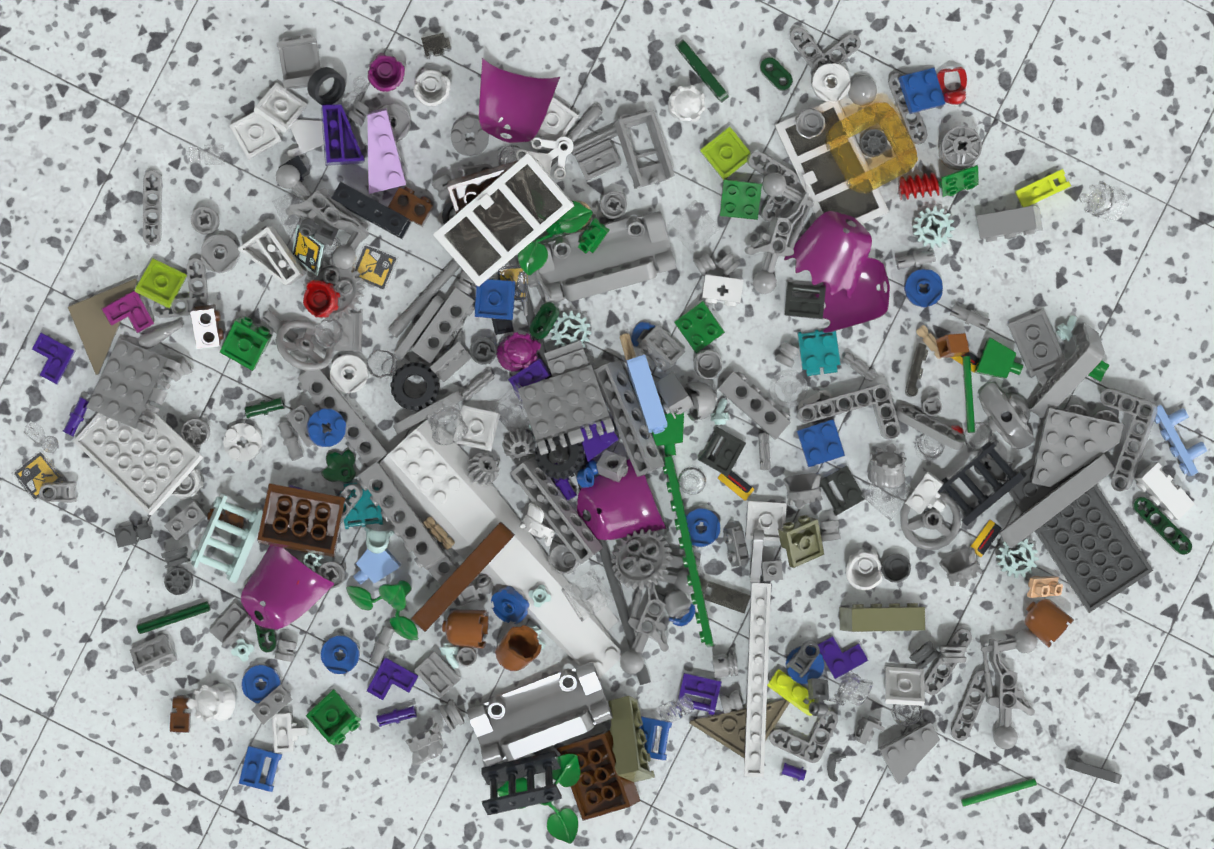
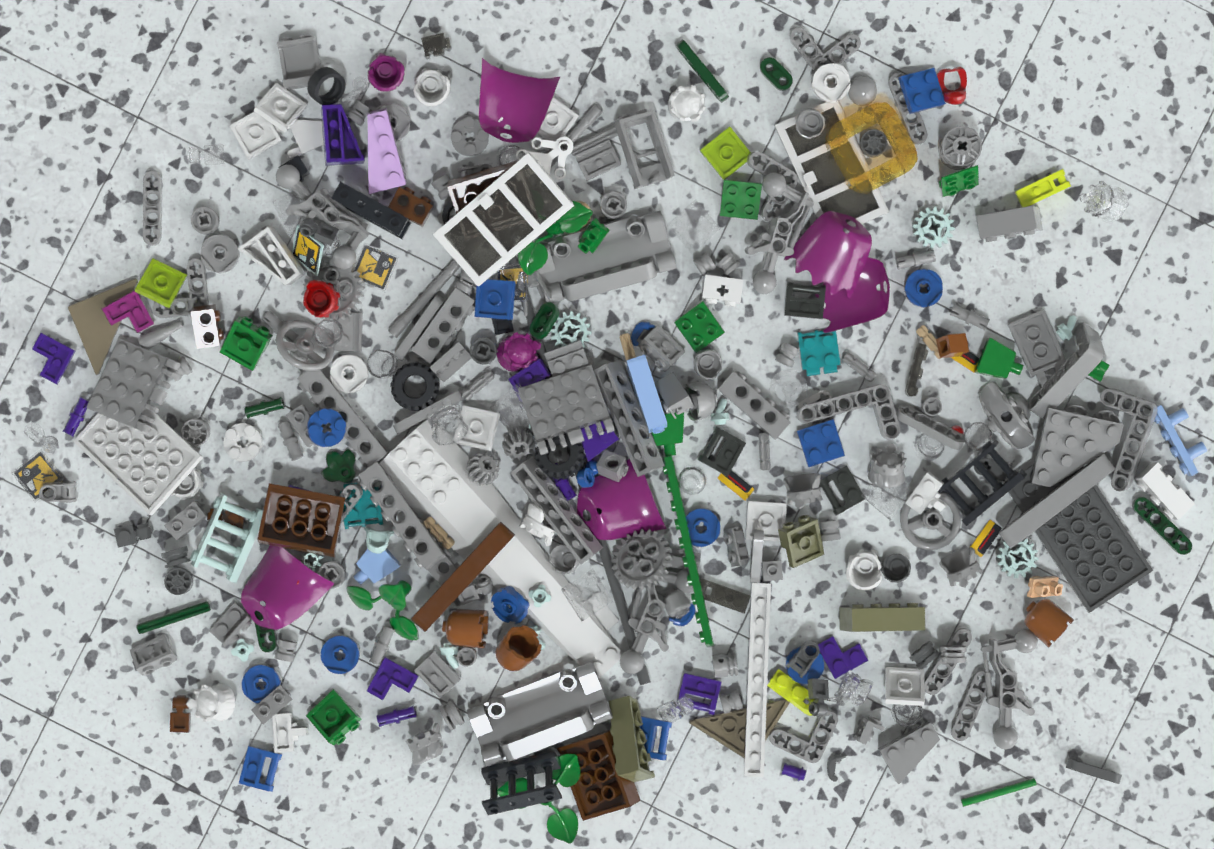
red piece [898,172,940,200] -> none
green bar [963,356,975,433] -> none

